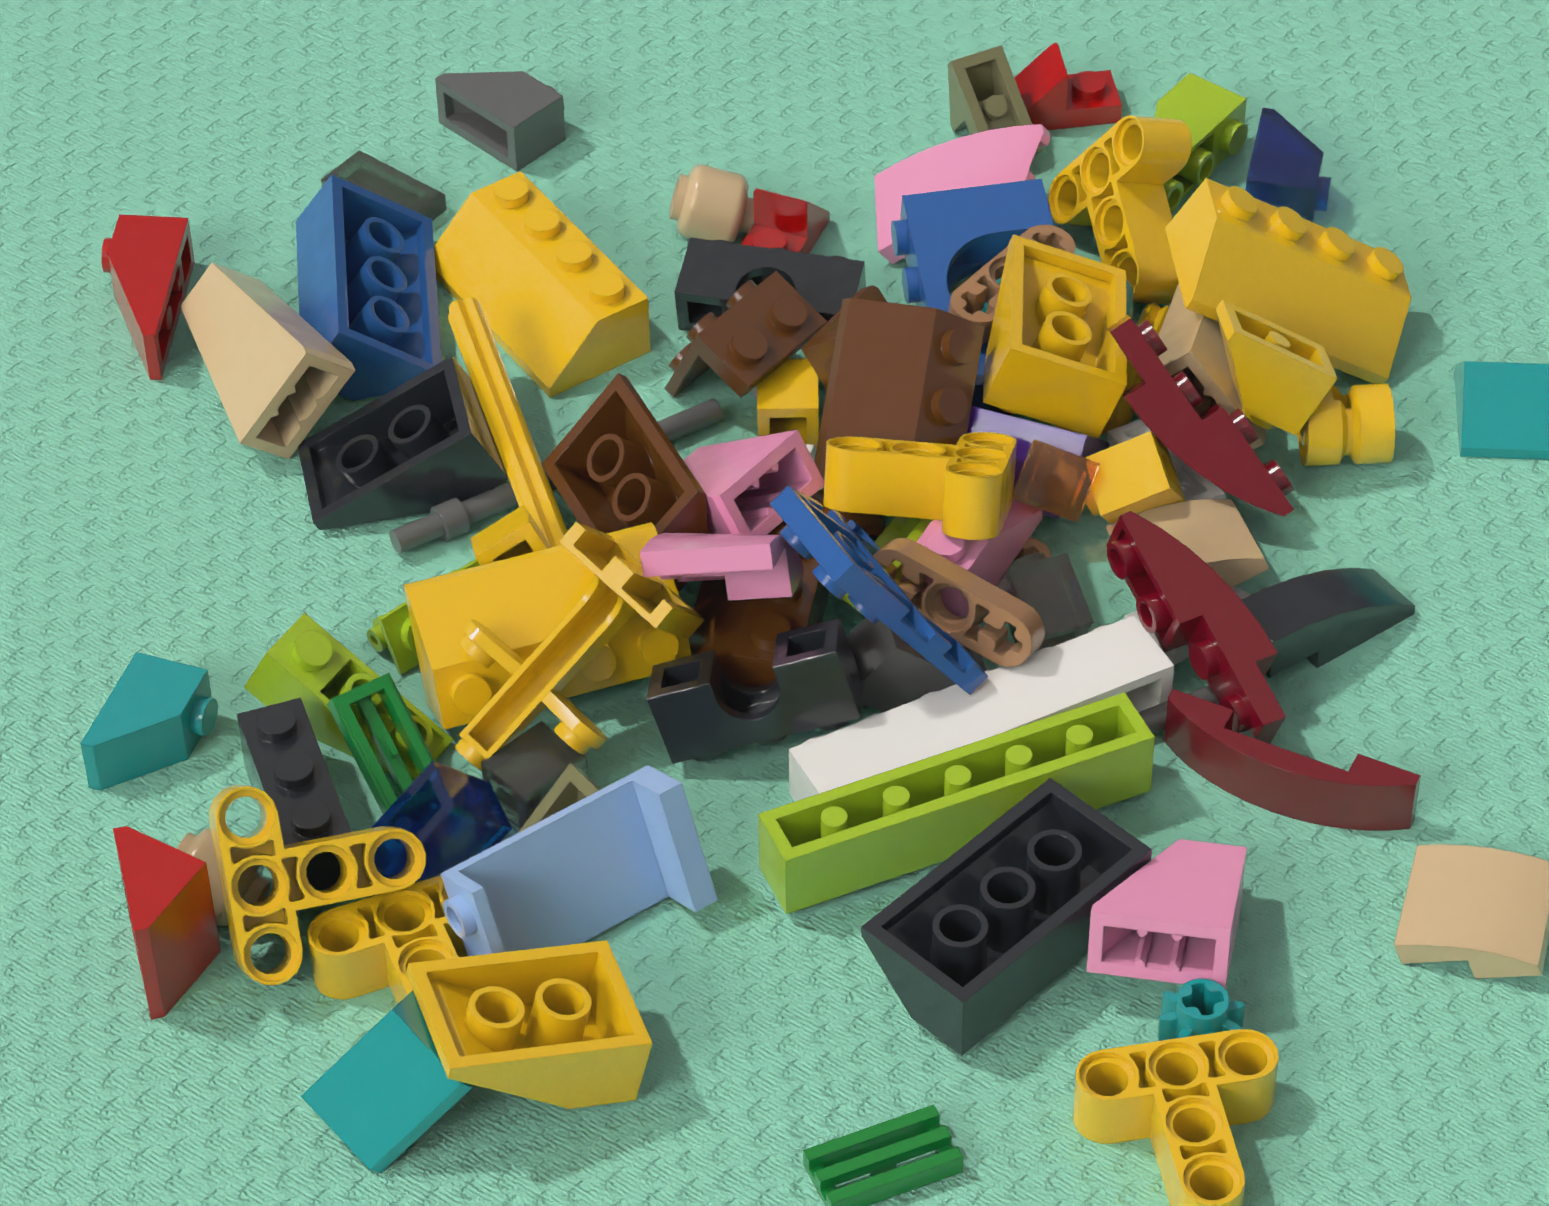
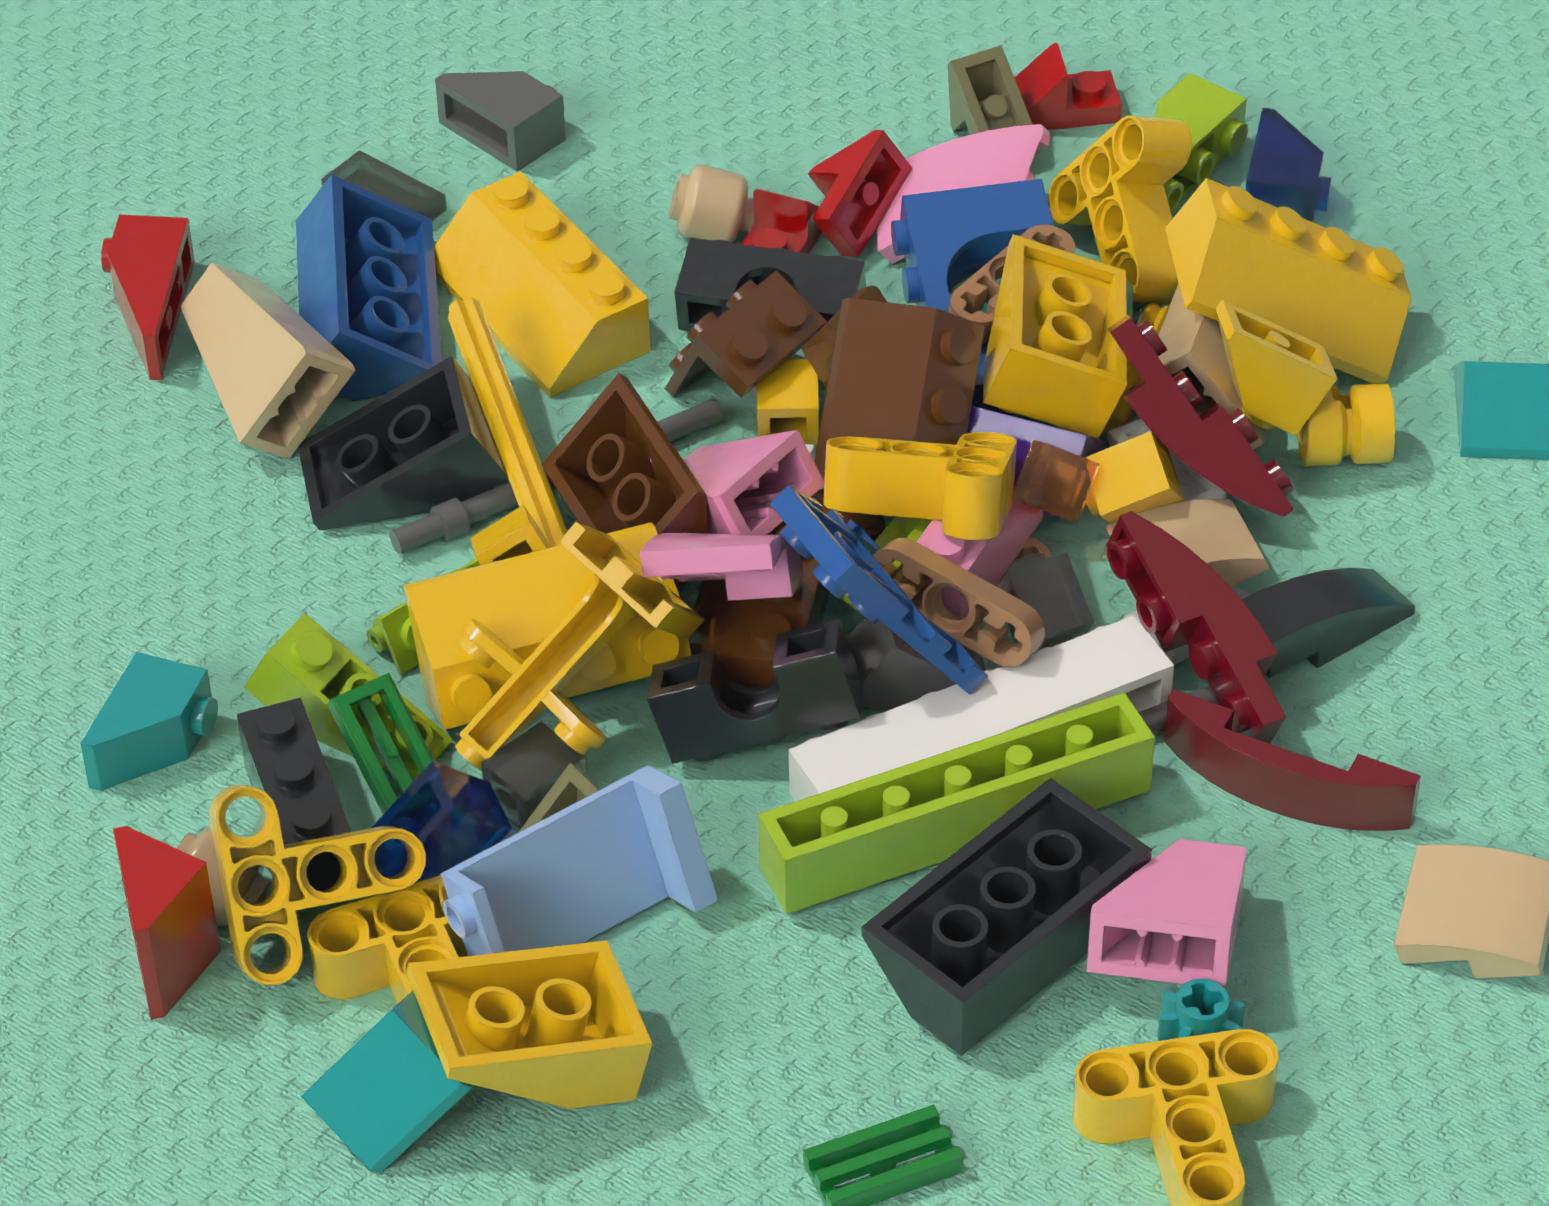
none -> red slope [808,130,912,257]

